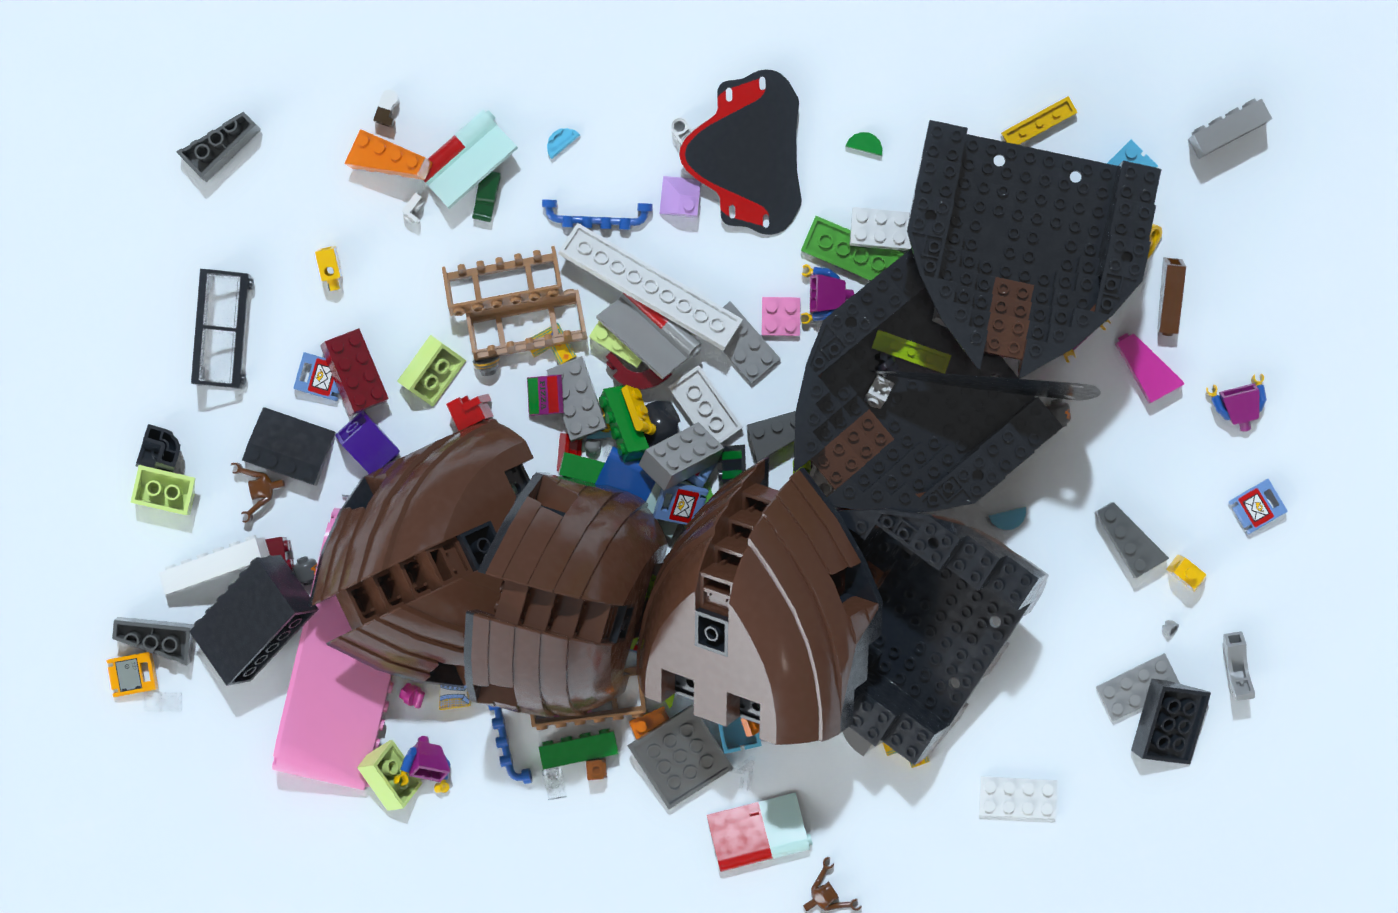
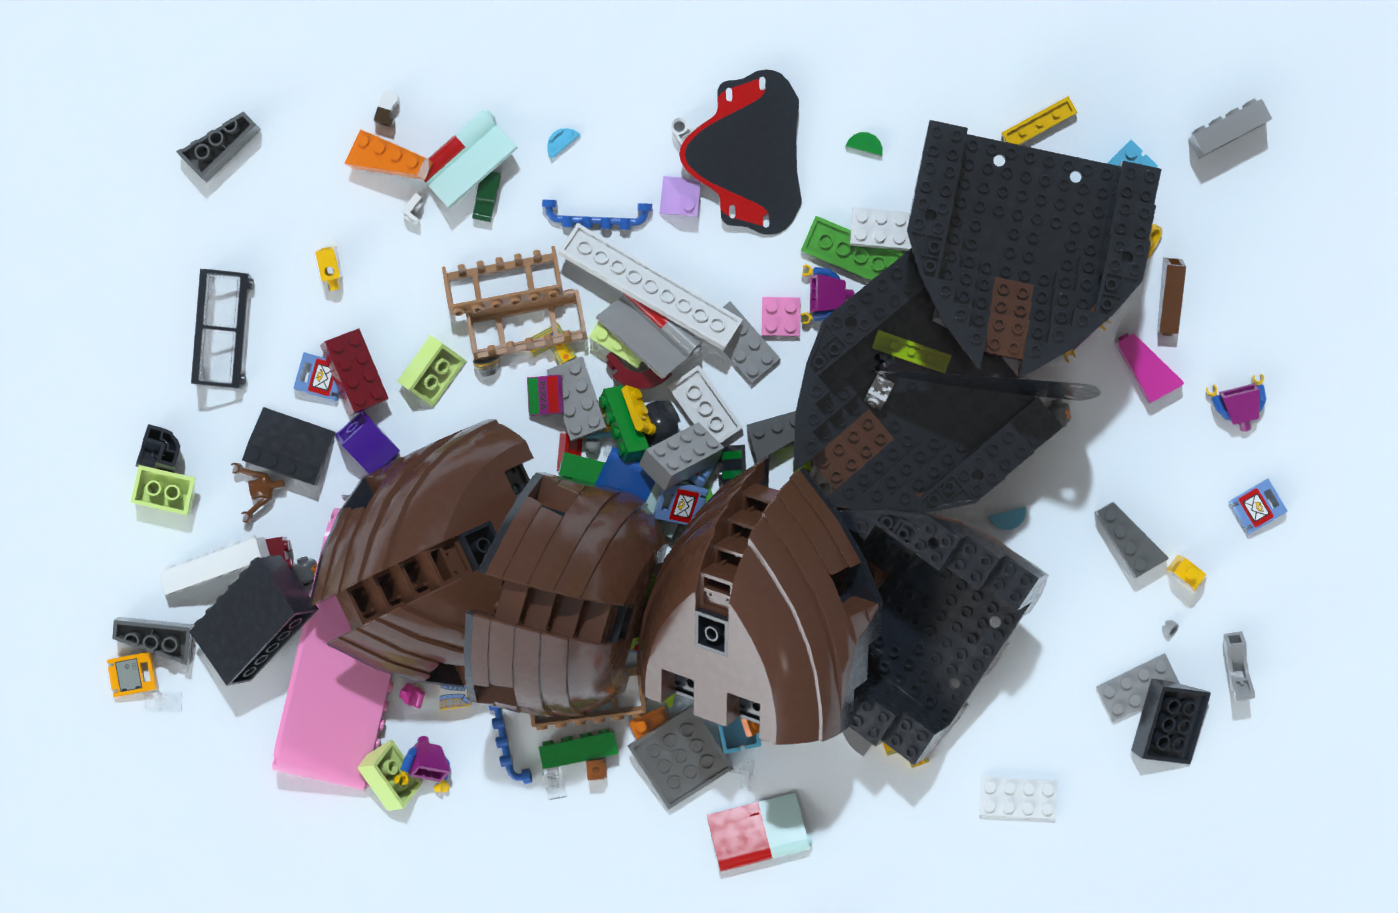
red plate [446,394,494,431] -> none
reddish brown piece [803,856,862,911] -> none

